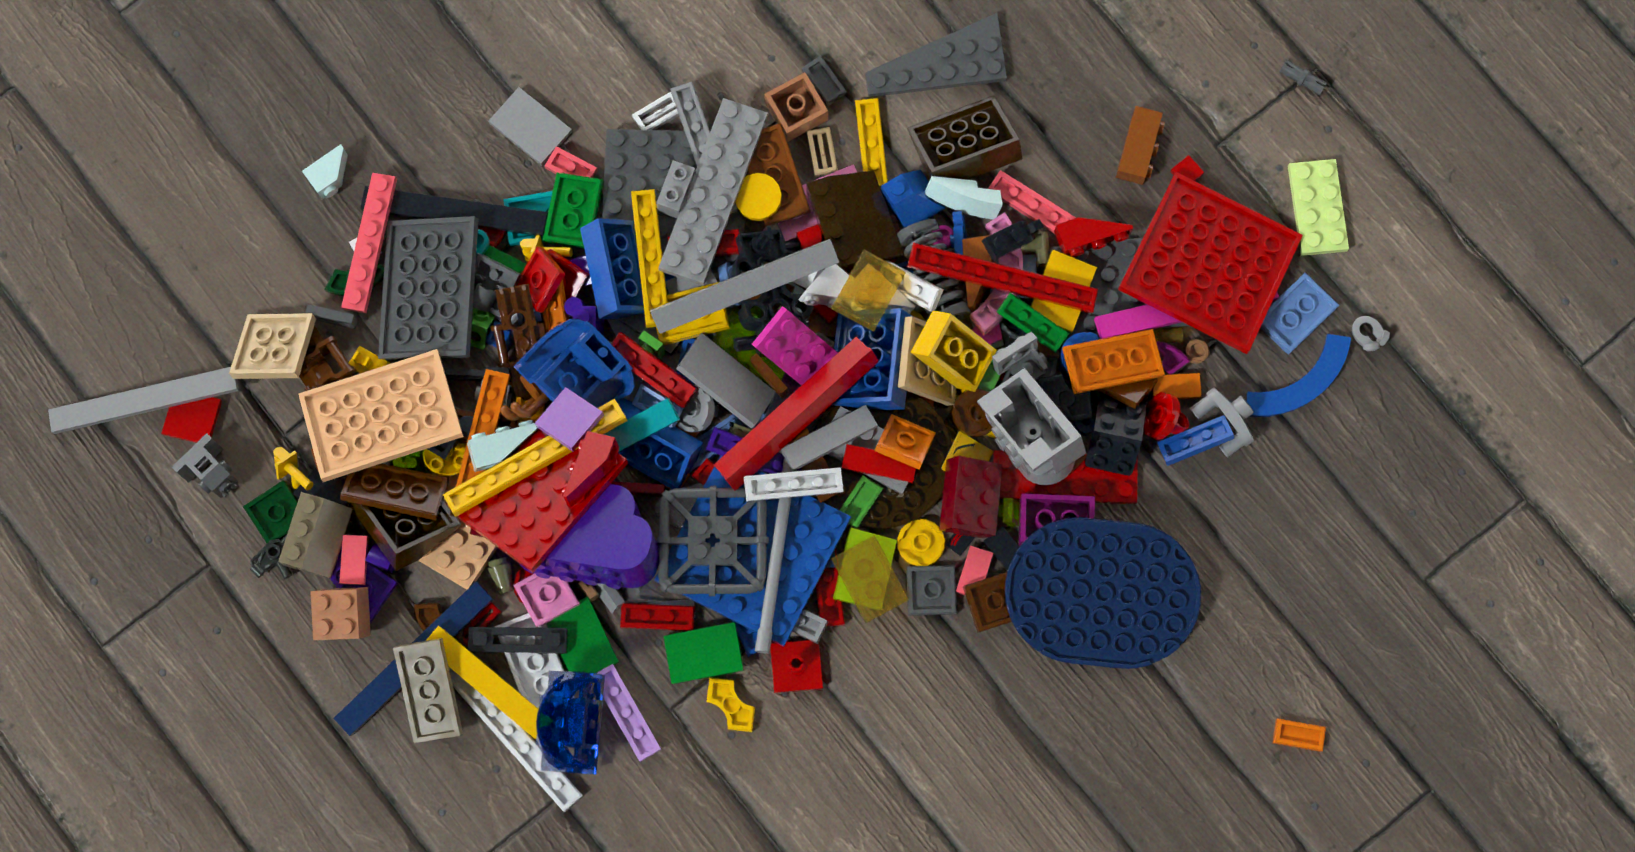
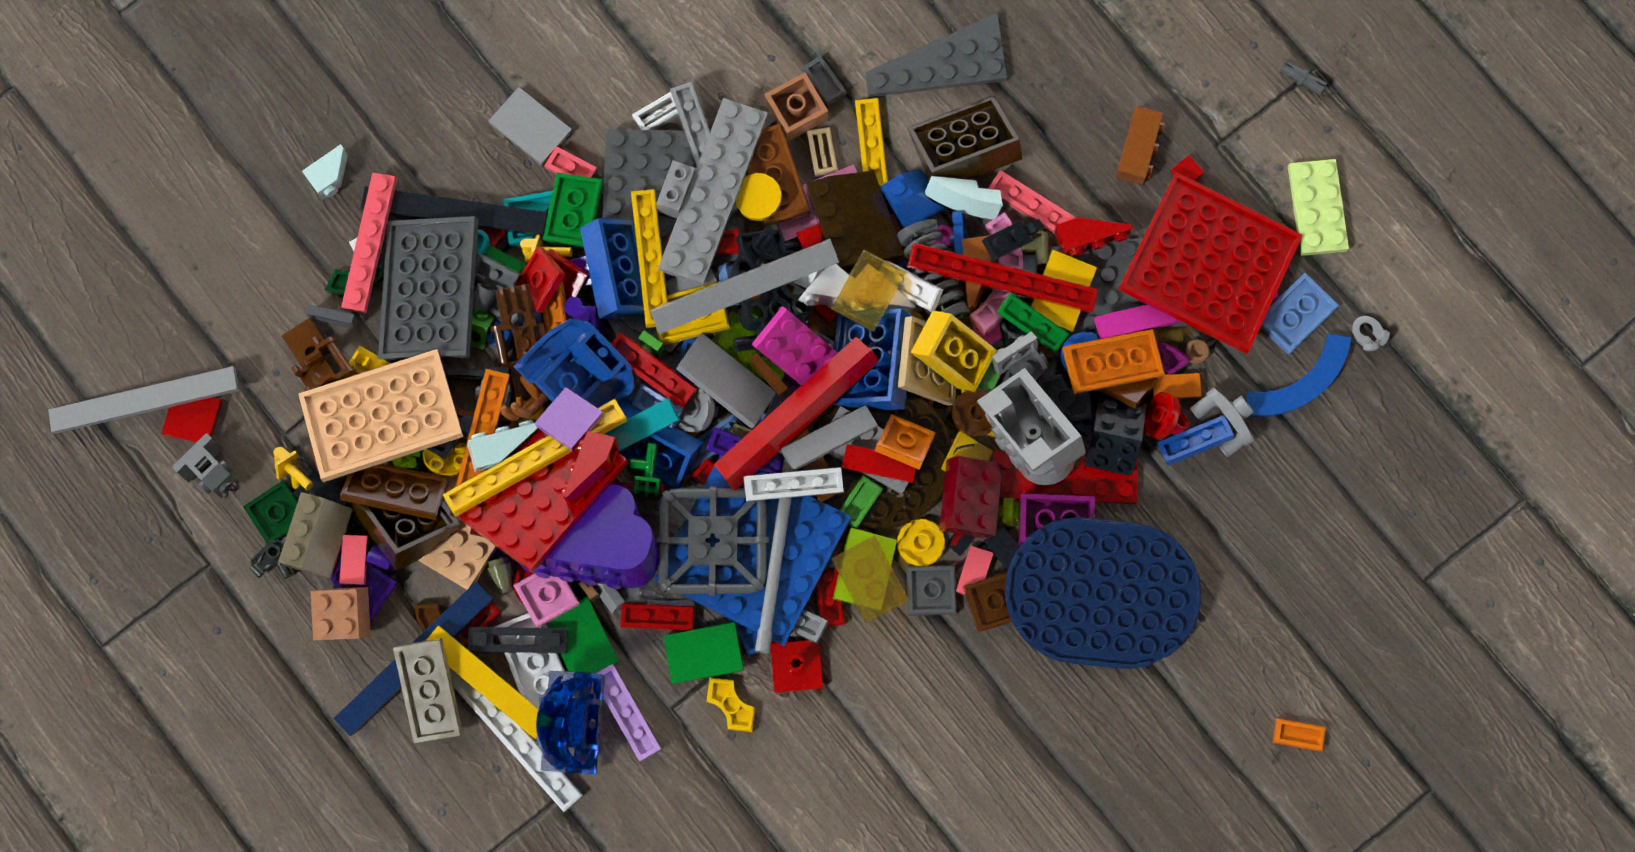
tan plate [229,313,316,379] -> none
none -> green arm [630,443,661,497]

